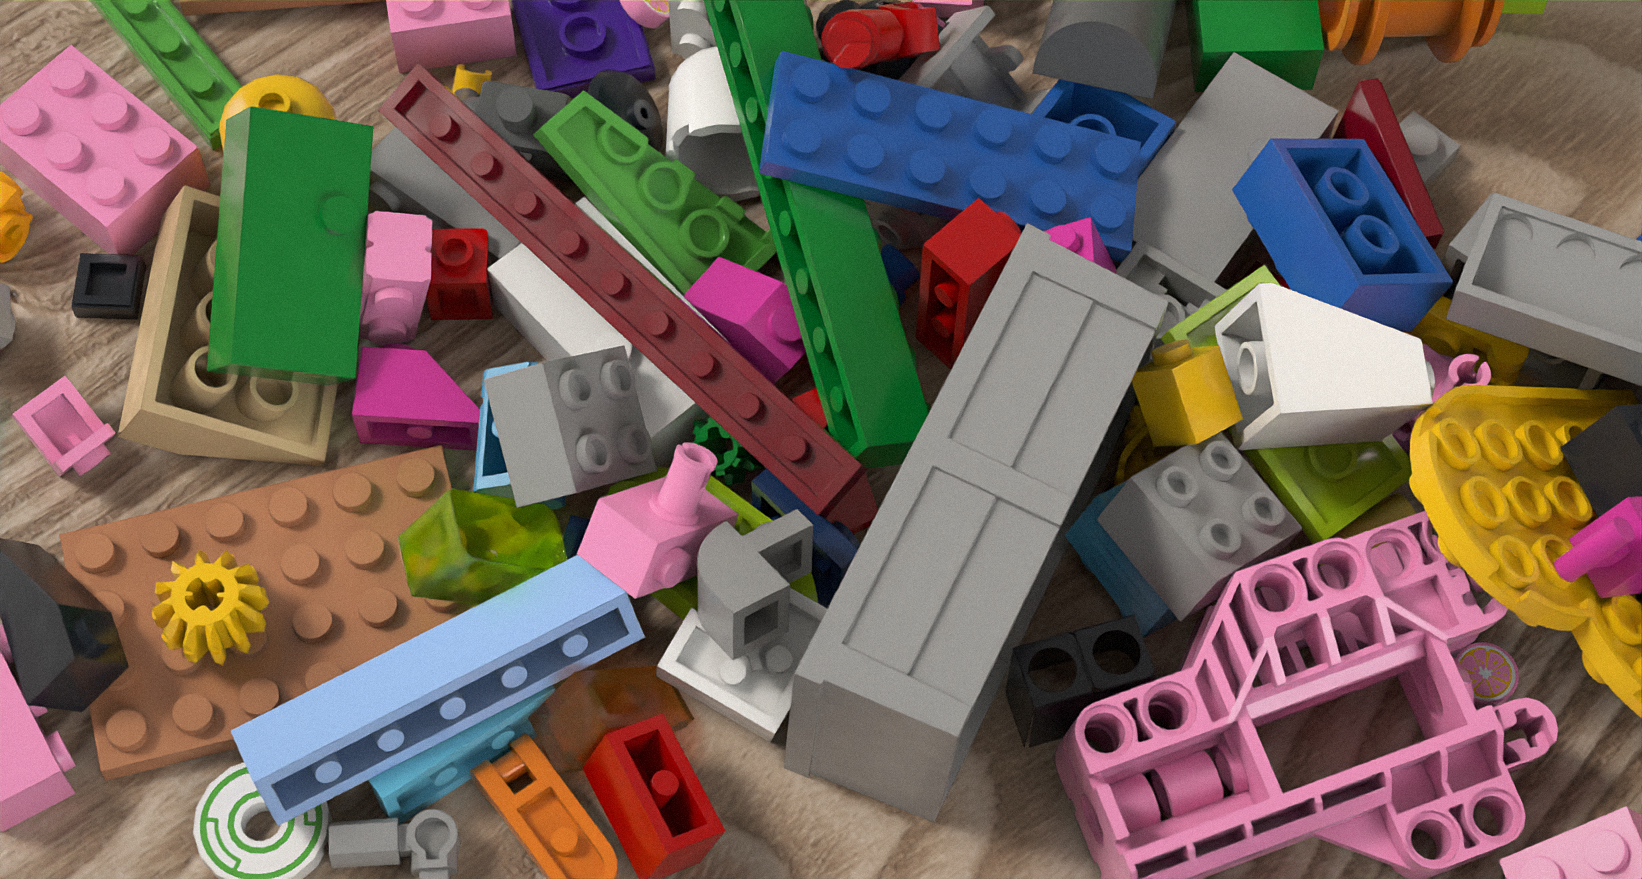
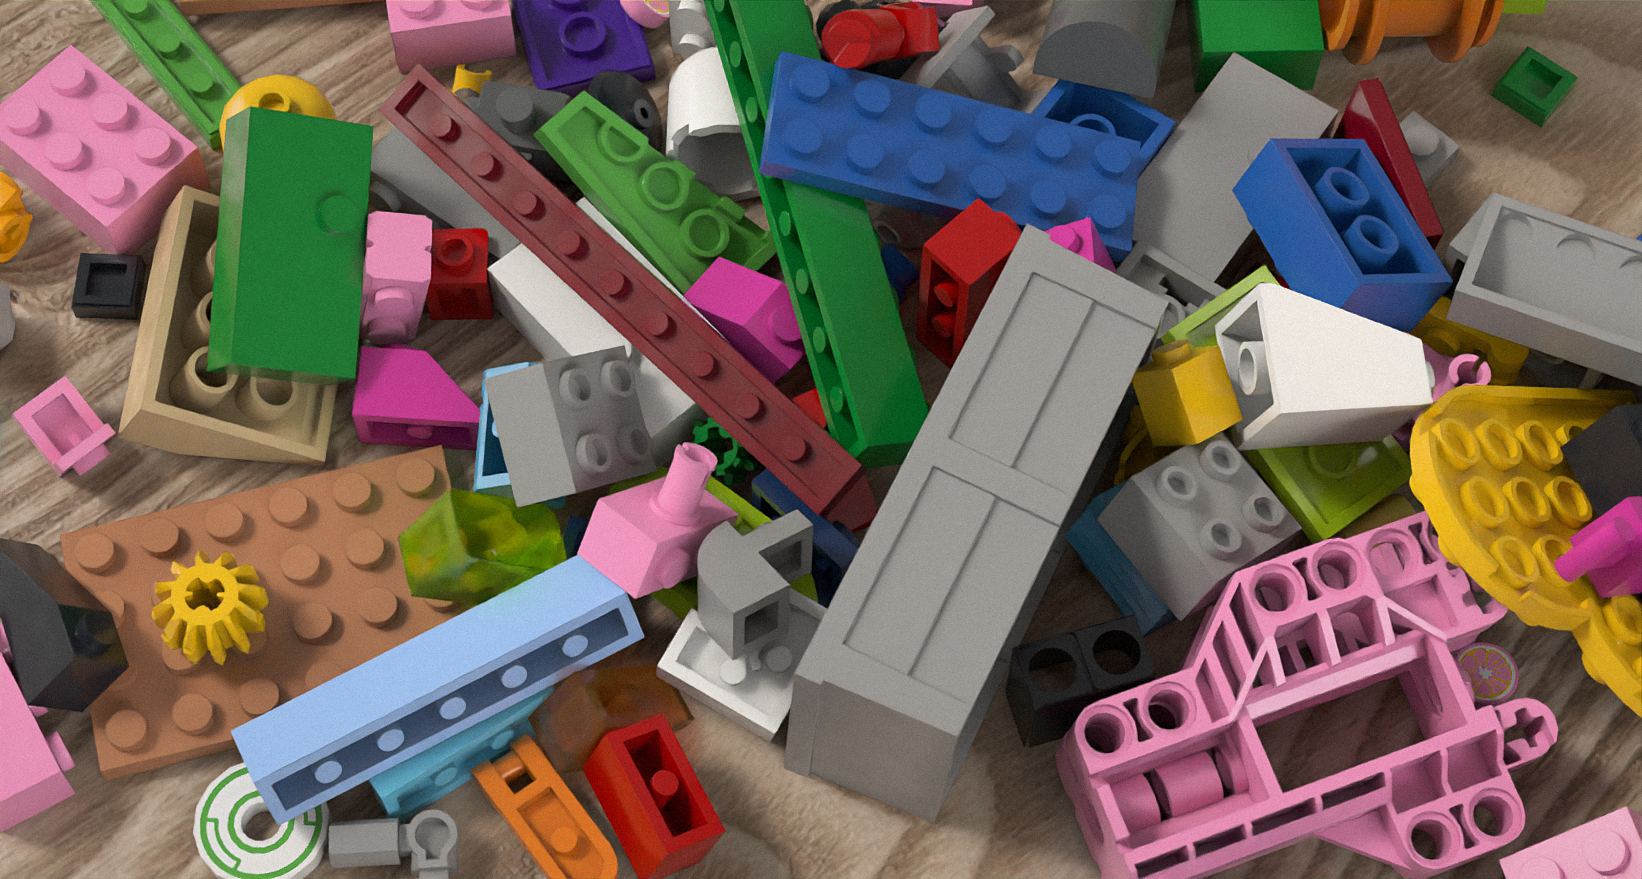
none -> green tile [1491,46,1578,127]

